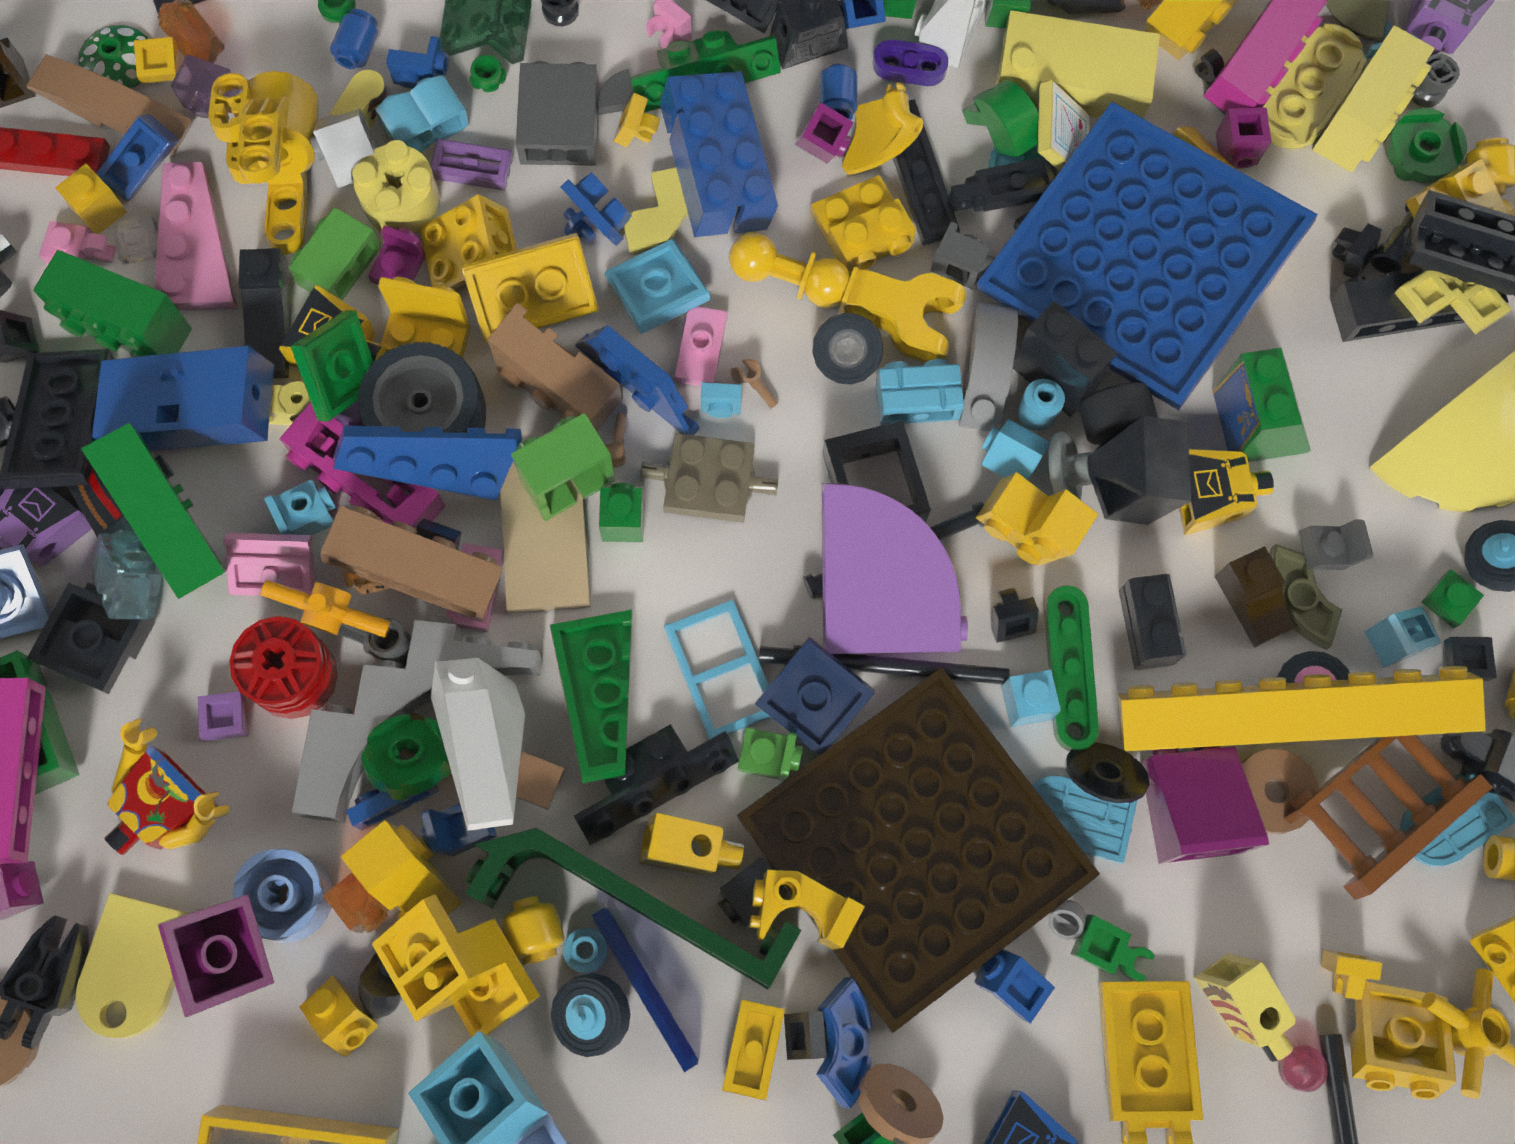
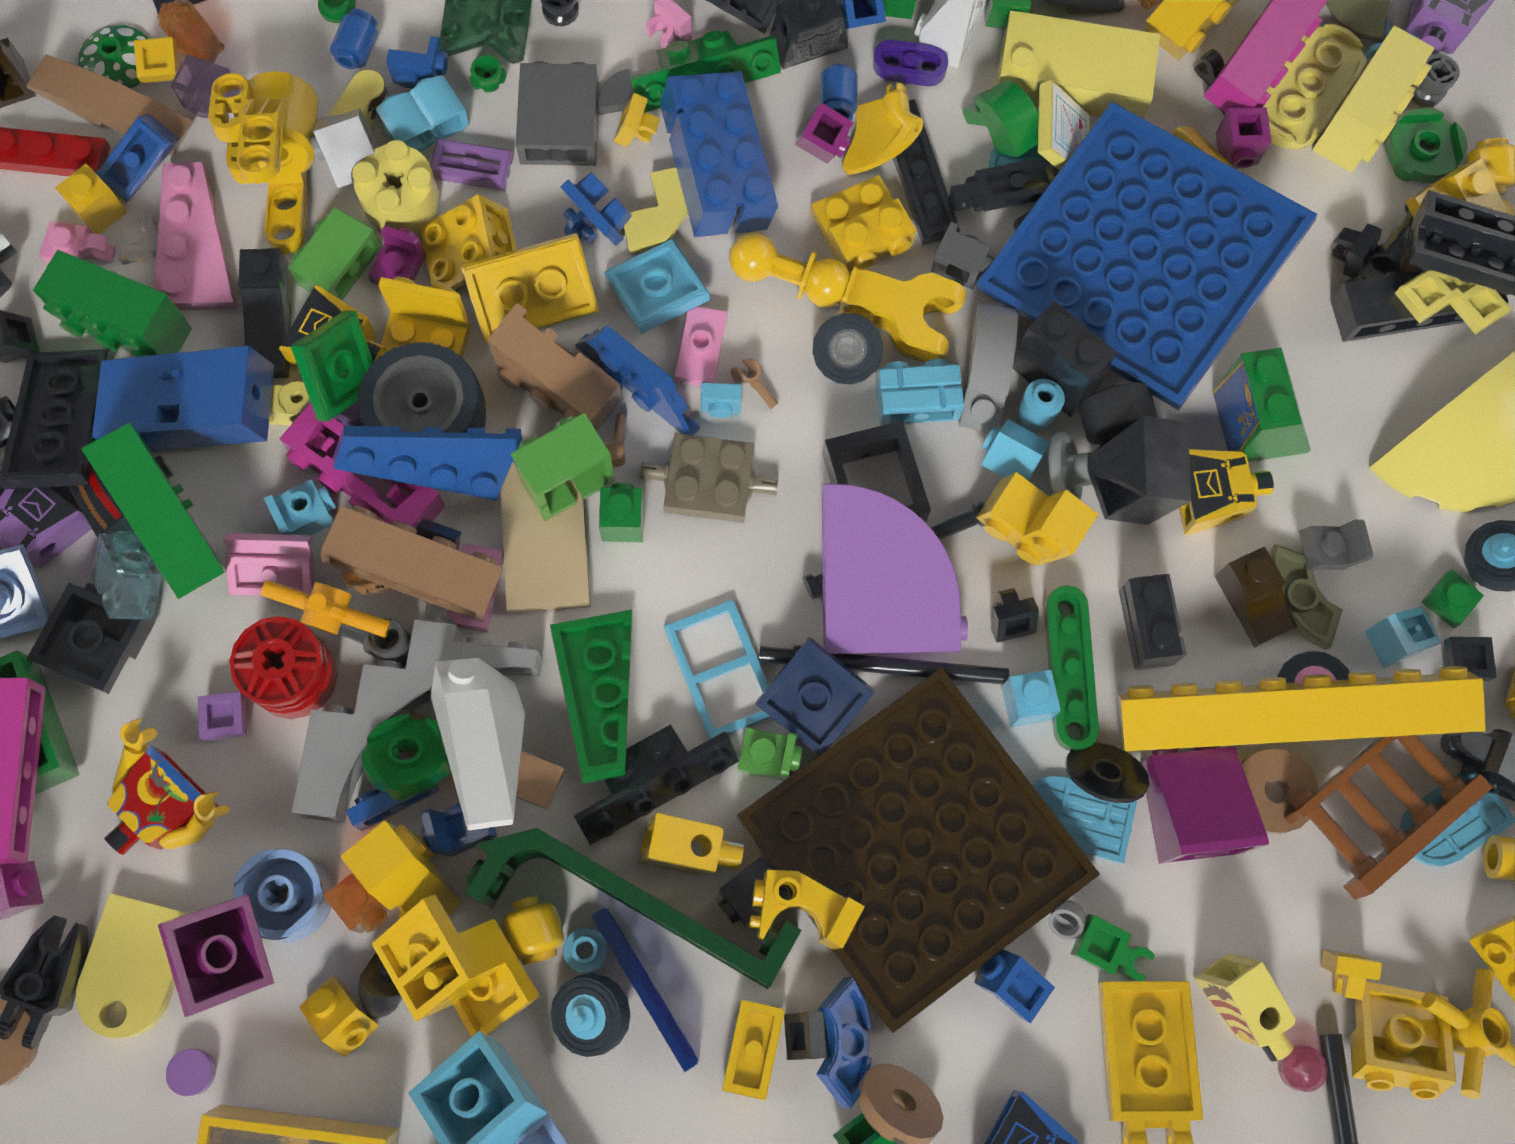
none -> medium lavender tile [166,1049,216,1096]

